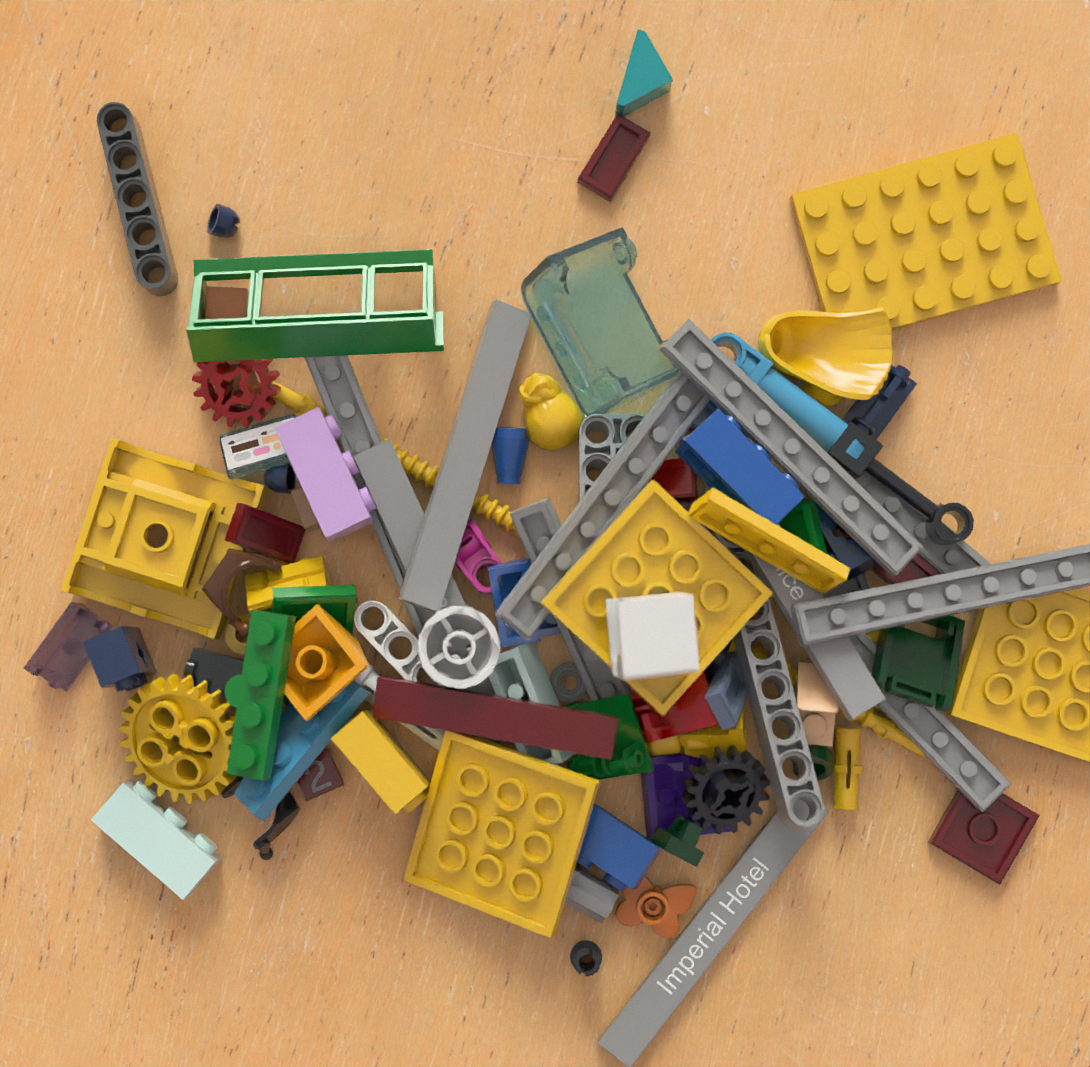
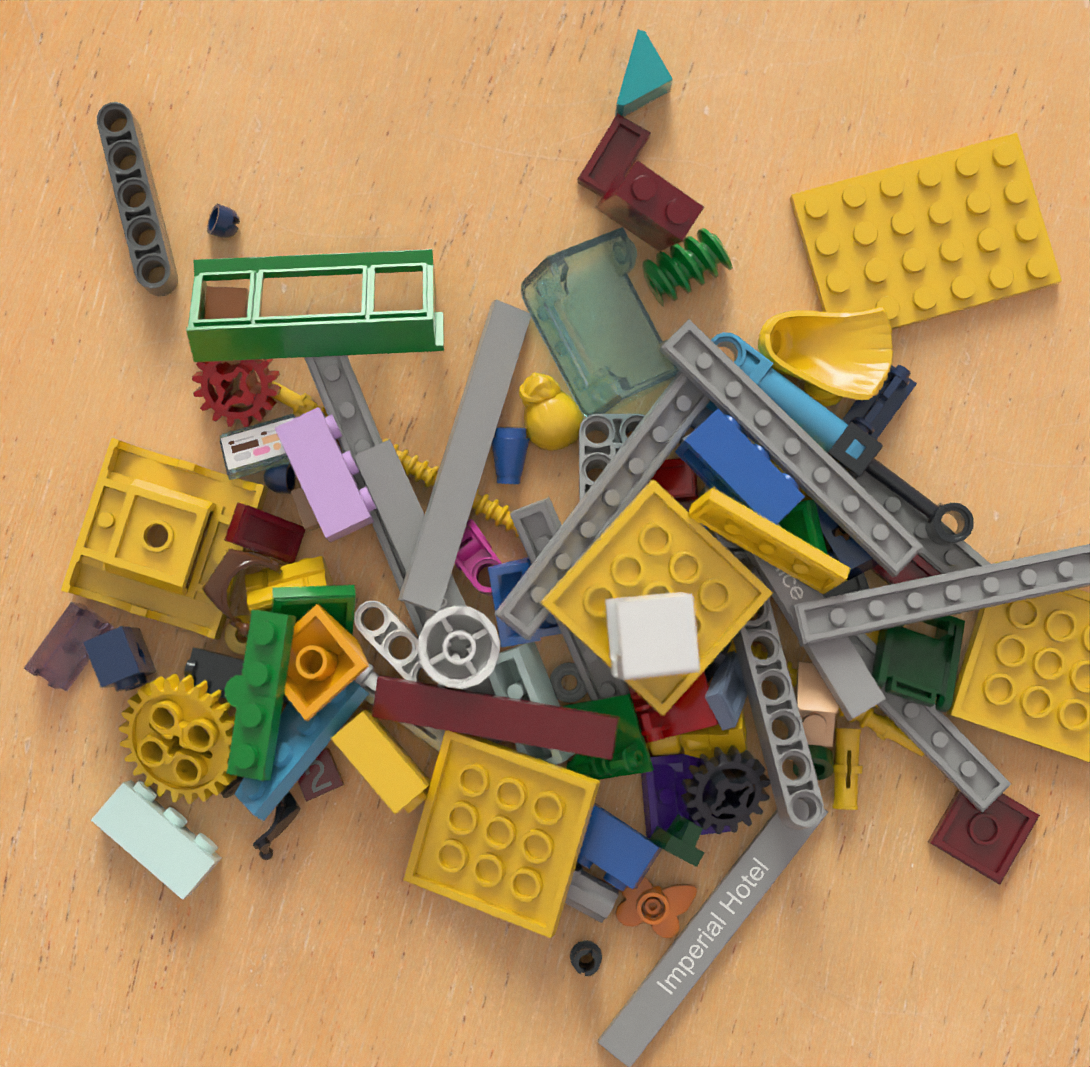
none -> dark red panel [595,160,704,252]
none -> green piece [642,228,733,307]

